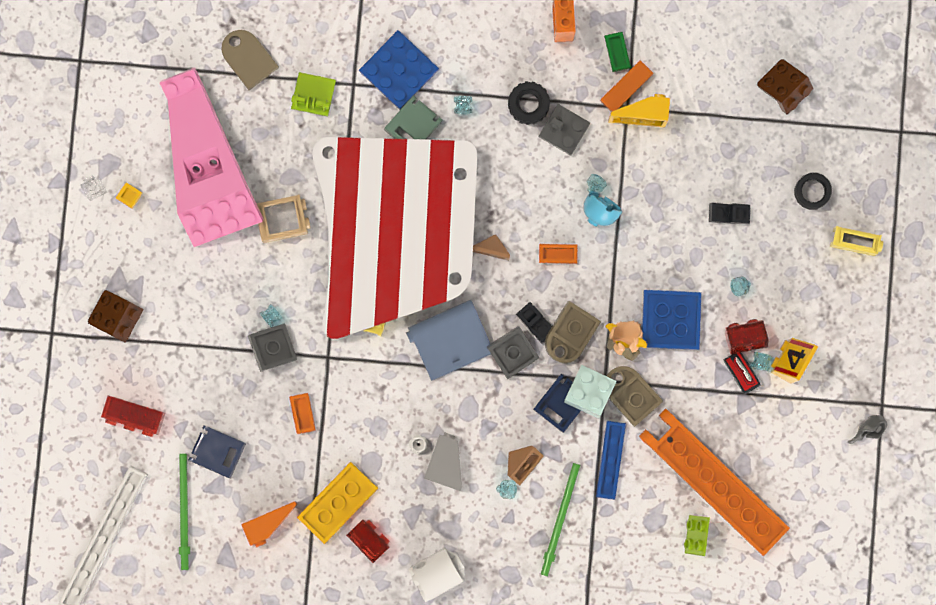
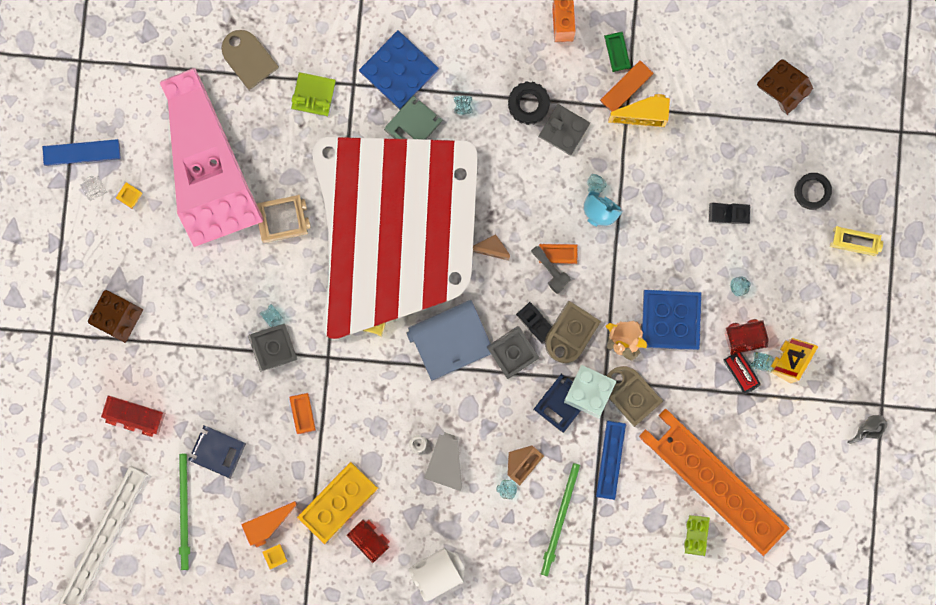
none -> blue tile [42,139,121,166]
none -> yellow plate [262,544,288,569]
none -> dark grey brick [531,246,571,294]

